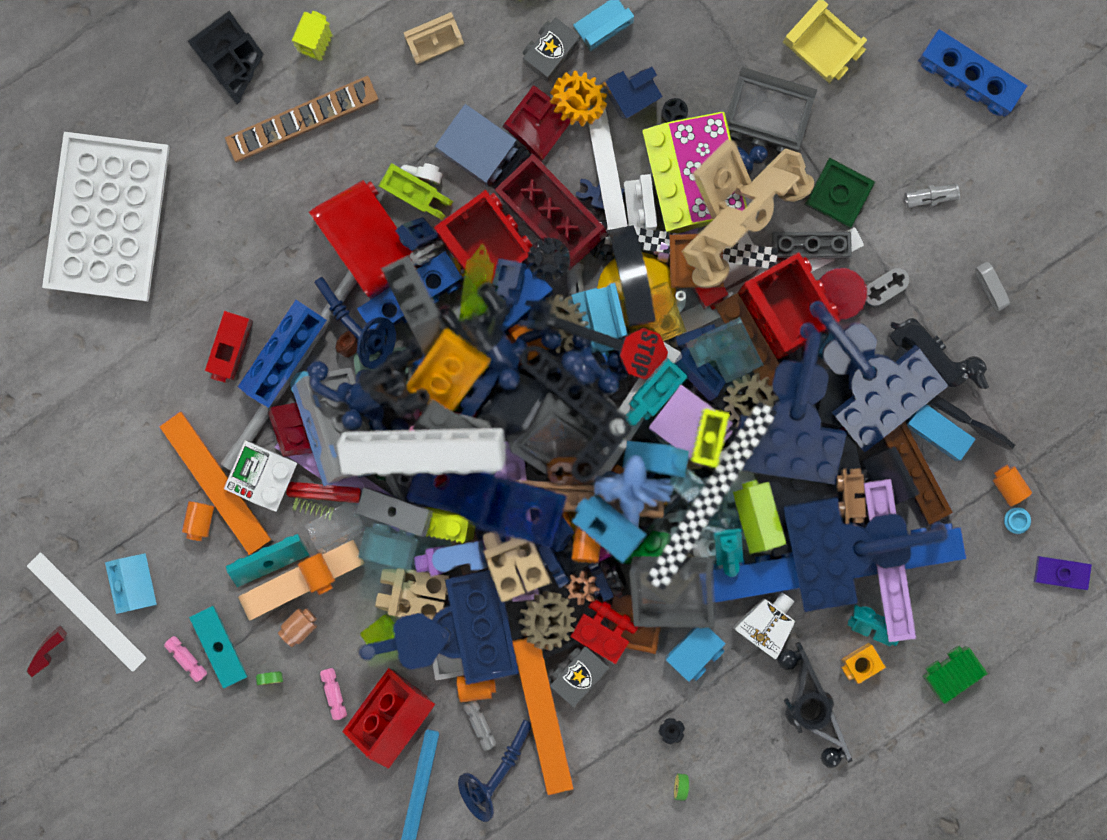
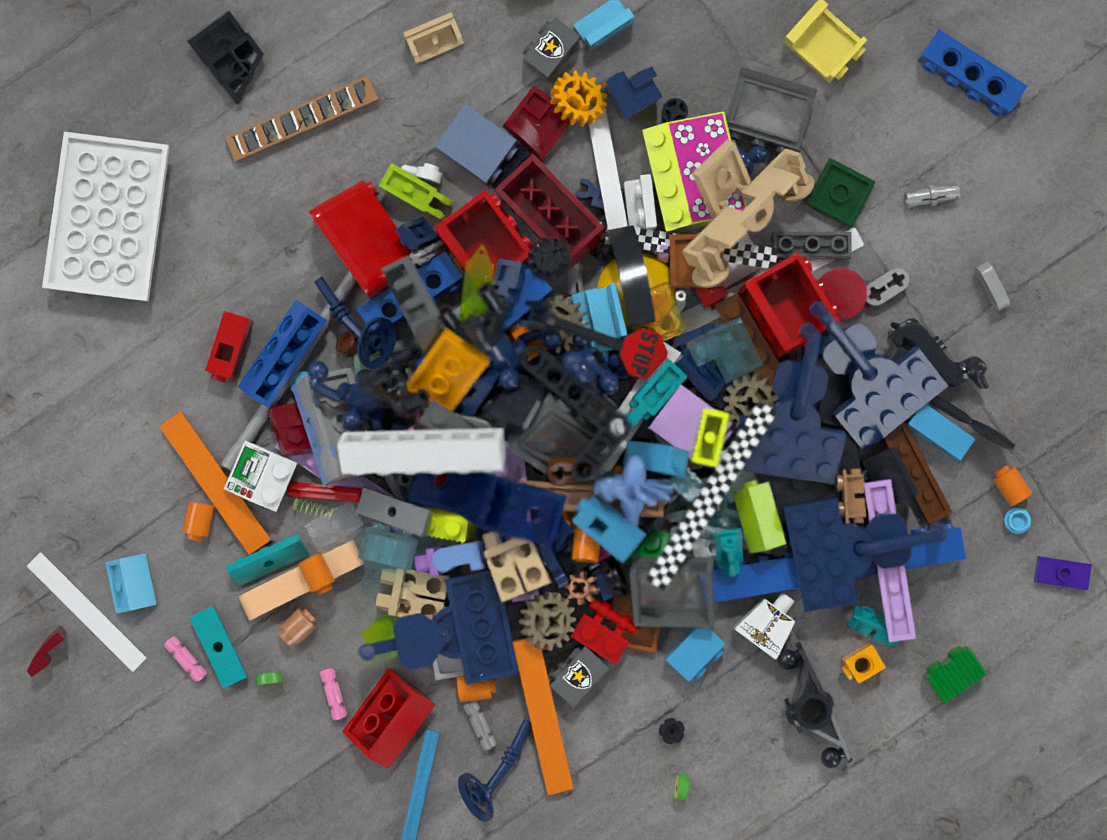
neon yellow brick [292,11,333,61] -> none

